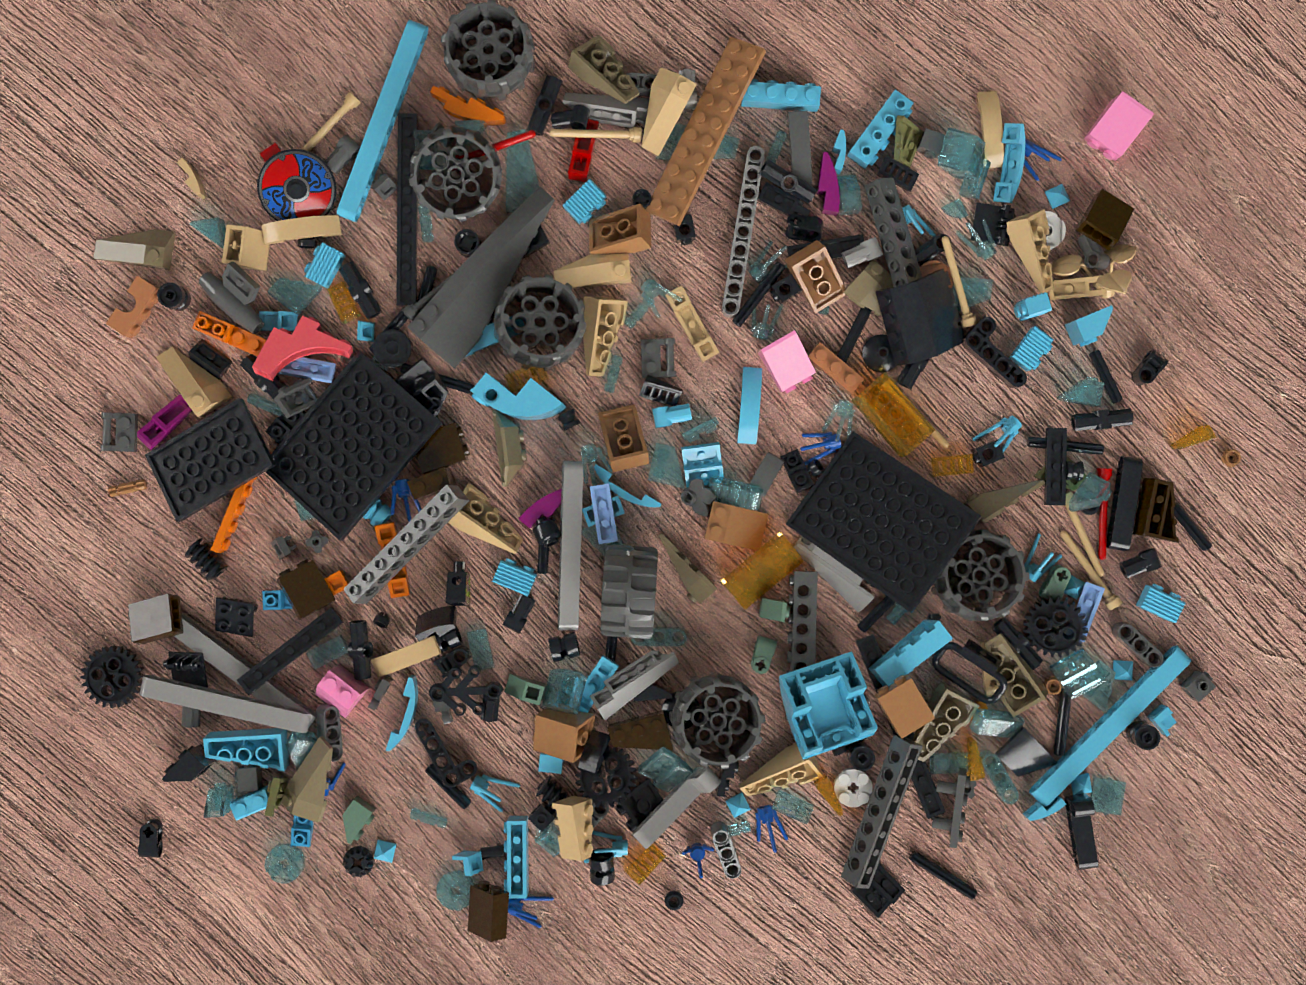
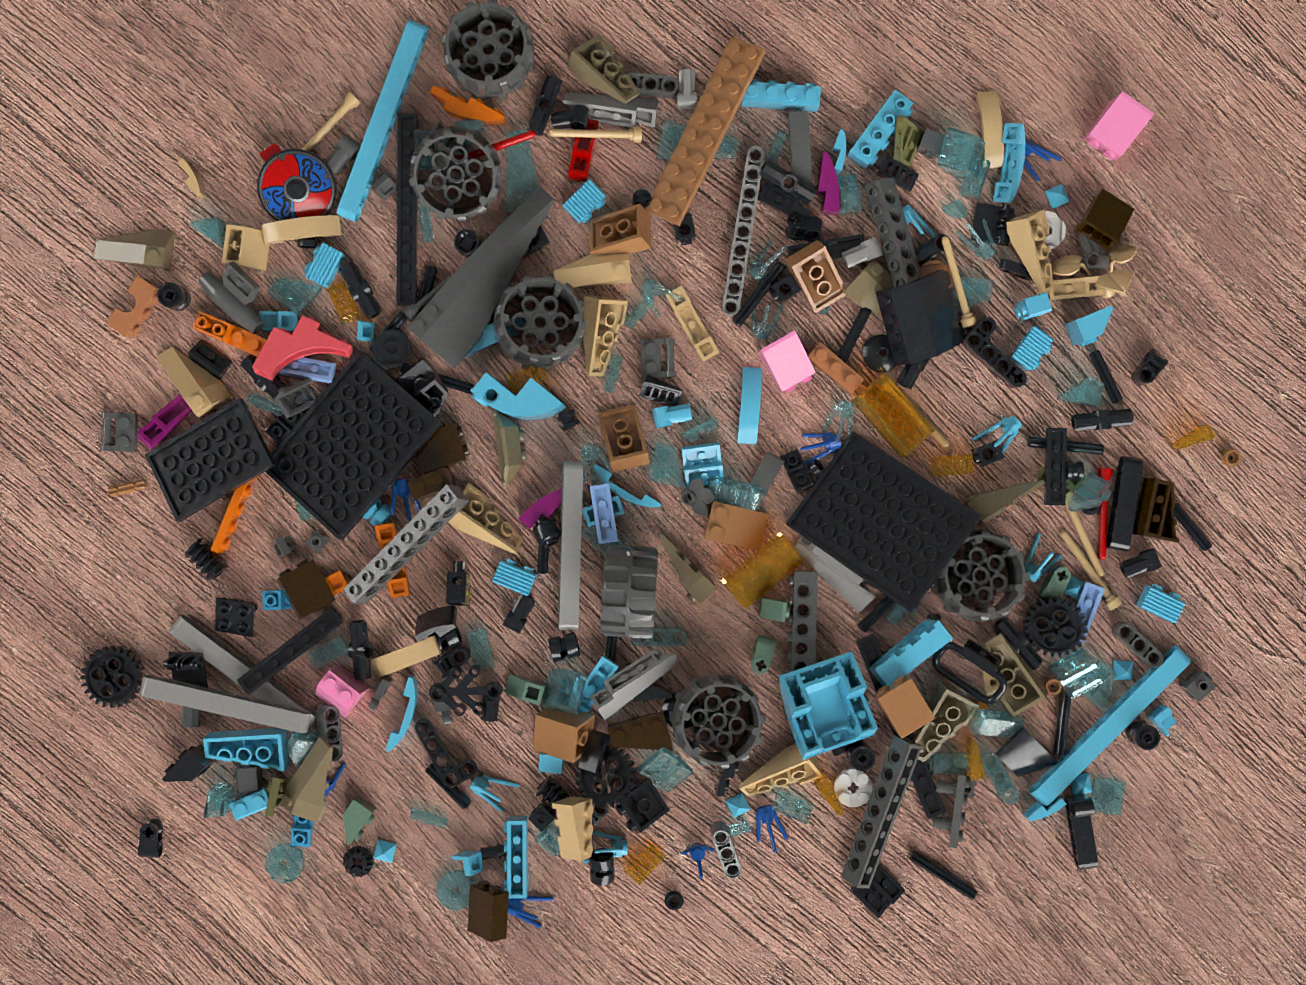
brick [128,594,183,644] -> none
black hinge [373,612,390,628] -> none
light grey beam [632,766,721,849] -> none
tan wedge [641,68,697,156] -> none
none -> black beam [998,259,1032,281]

